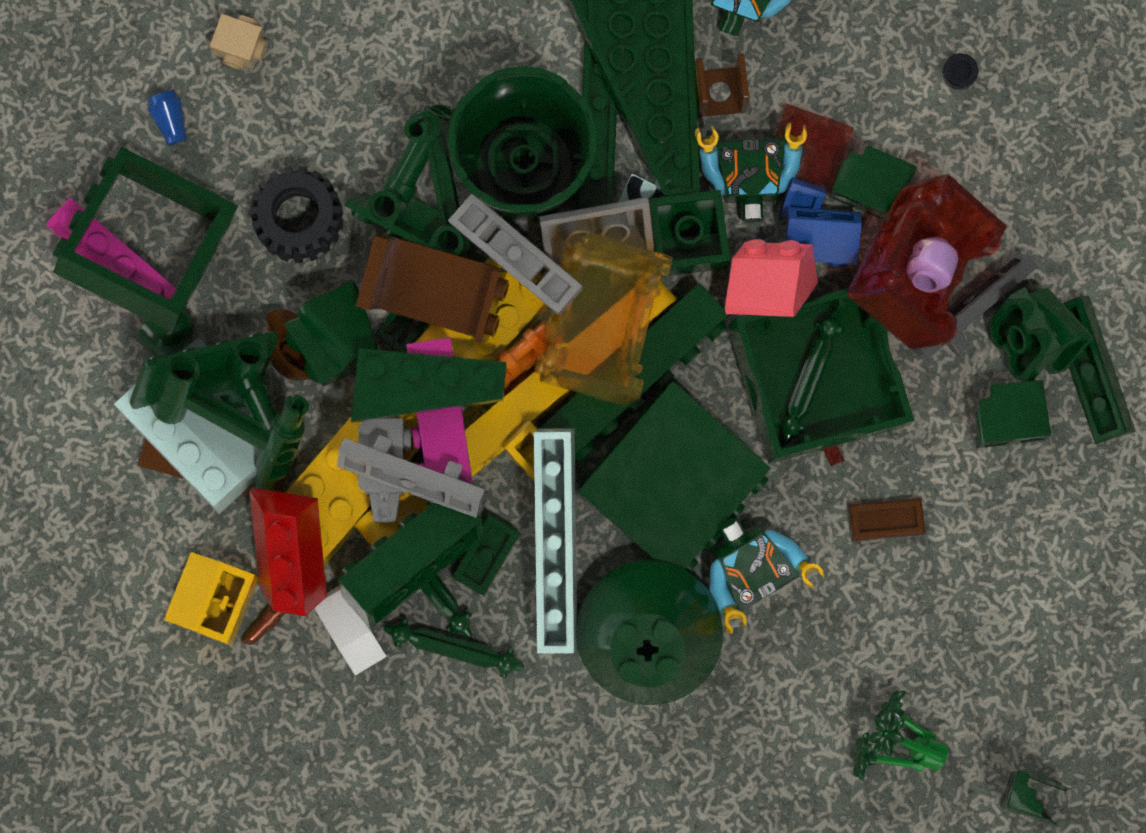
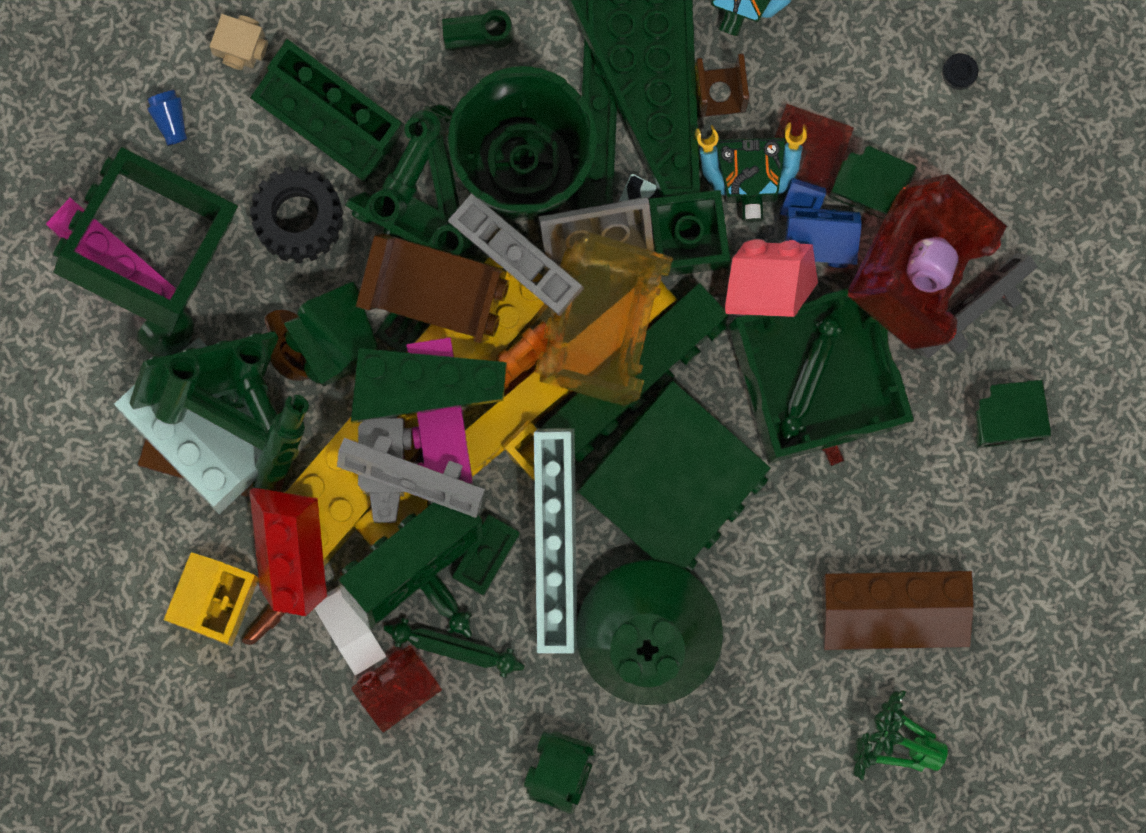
torso [709,517,825,634] -> none
reddish brown tile [848,498,926,542] -> none
dark green piece [988,287,1093,382] -> none
dark green piece [1000,770,1071,827] -> none
dark green slope [1063,296,1136,444] -> none
none -> dark green brick [250,39,405,182]
none -> clear red bracket [351,646,442,733]
none -> dark green piece [442,9,515,51]
none -> dark green brick [524,731,597,814]
none -> reddish brown slope [822,571,974,650]

